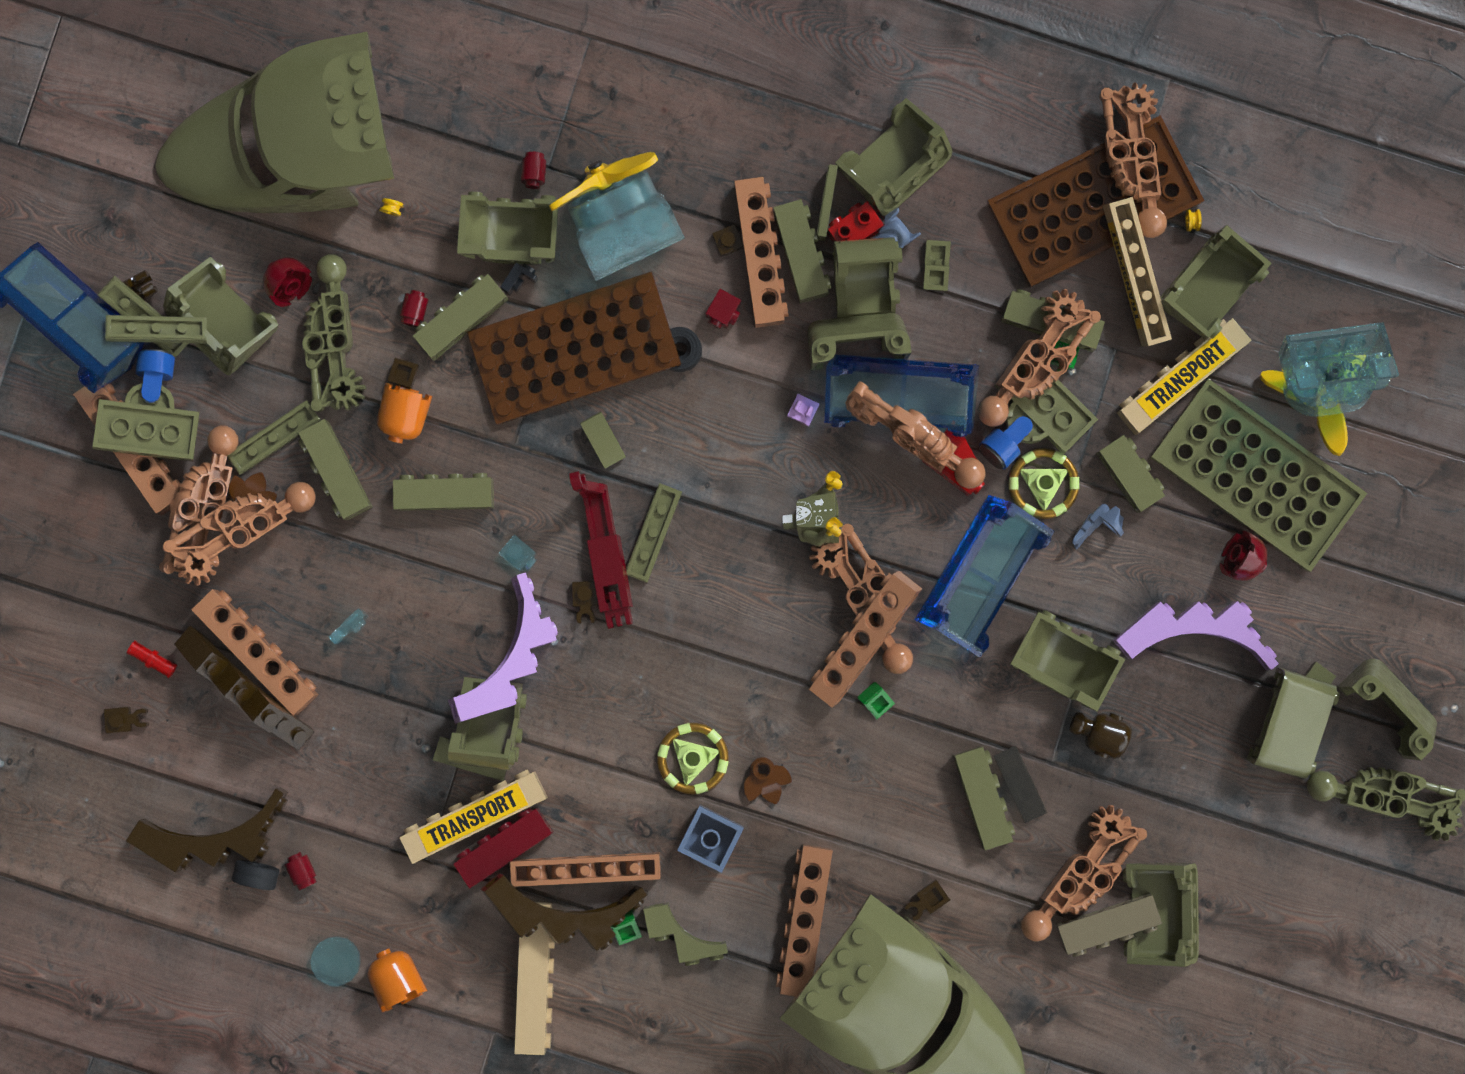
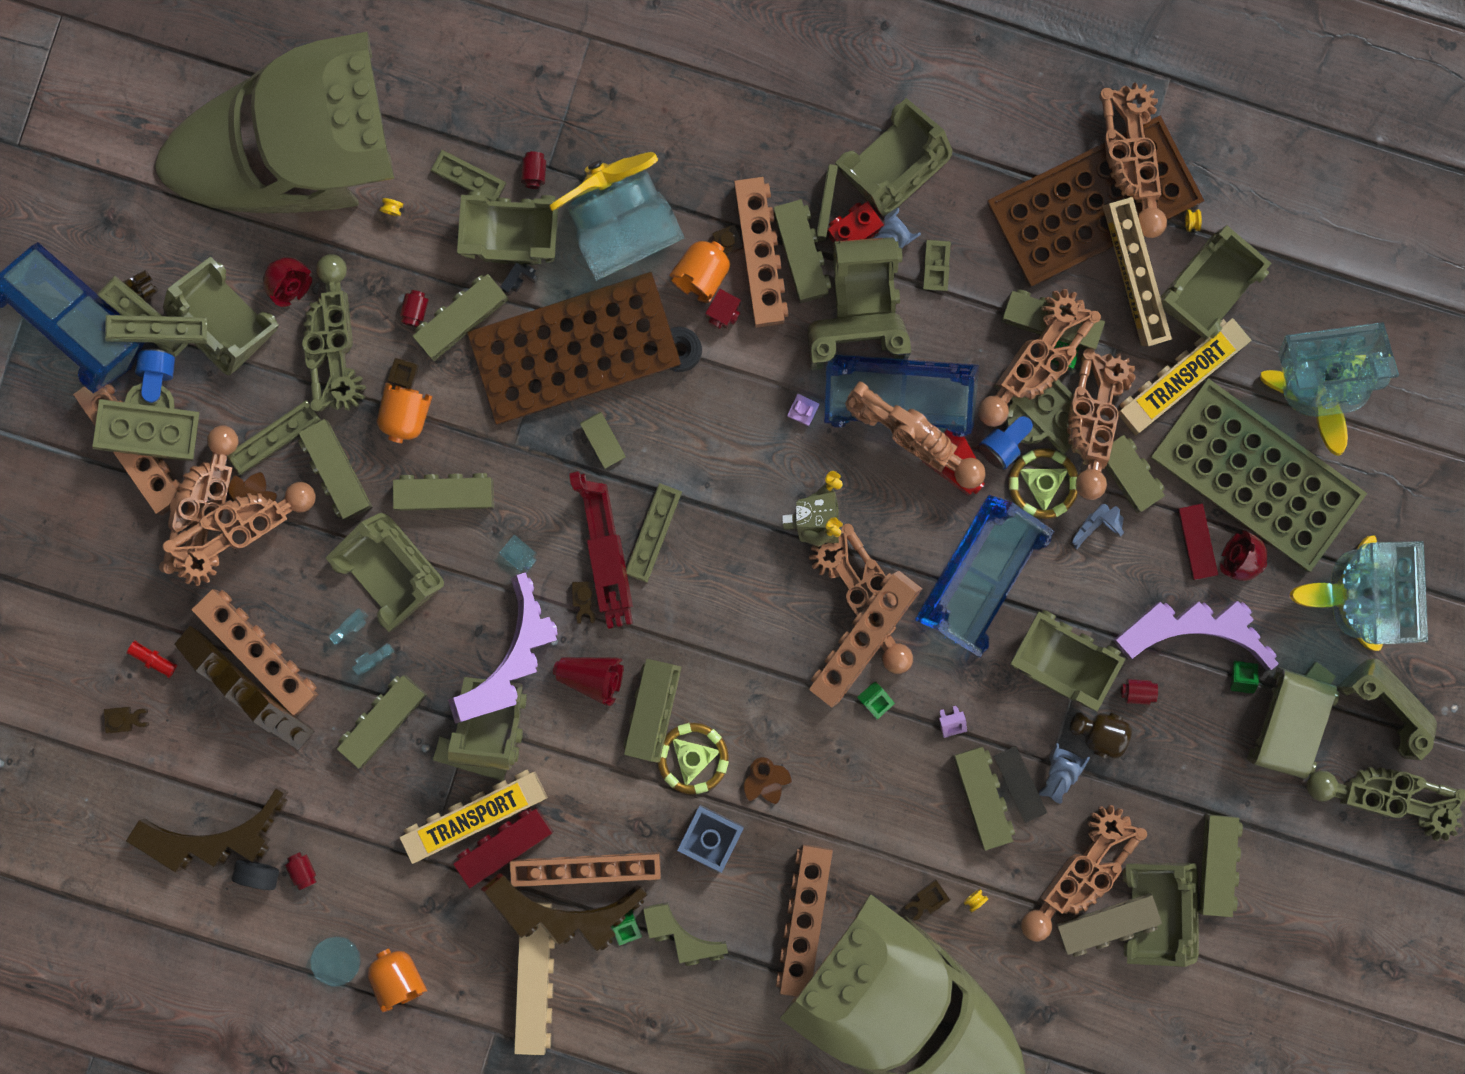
none -> olive windscreen [326,513,444,632]
none -> olive brick [337,675,428,769]
none -> clear light blue plate [352,643,395,675]
none -> olive tile [431,150,507,201]
none -> dark red cone [553,657,624,706]
none -> olive brick [624,659,682,762]
none -> orange cylinder [669,241,730,303]
none -> lavender tile [939,706,967,738]
none -> yellow bush [963,889,988,912]
none -> sand blue hair [1039,743,1090,804]
none -> nougat arm [1067,349,1135,500]
none -> dark red brick [1121,679,1158,705]
none -> dark red tile [1178,504,1218,580]
none -> olive brick [1198,814,1243,917]
none -> green slope [1231,661,1259,693]
none -> clear light blue brick [1290,536,1428,651]

